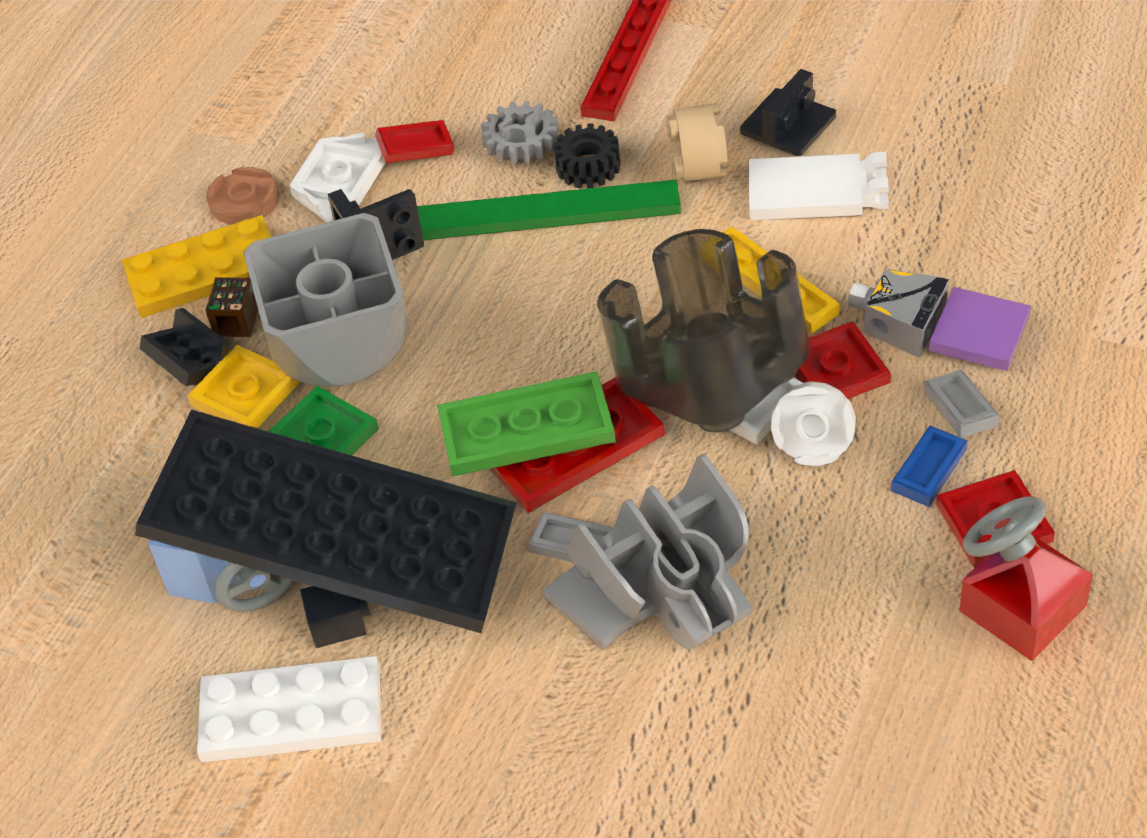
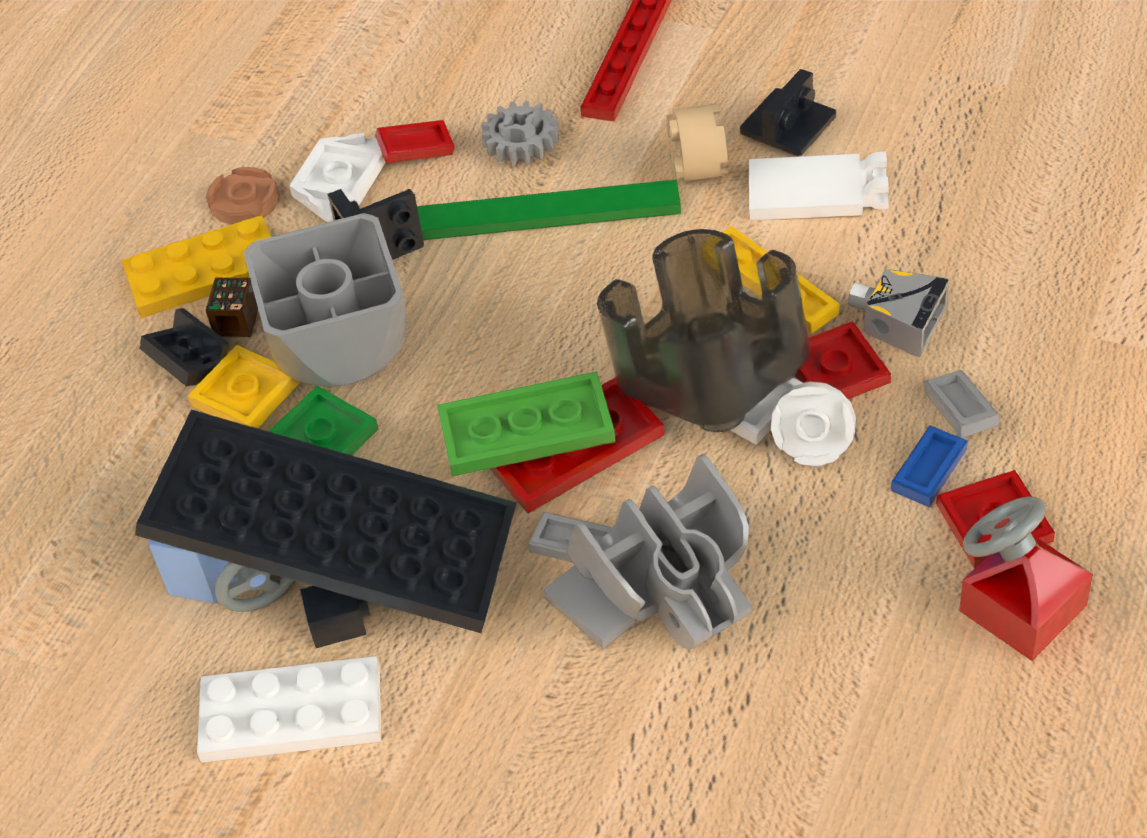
black tyre [554,123,621,189] -> none
medium lavender tile [929,287,1031,371] -> none

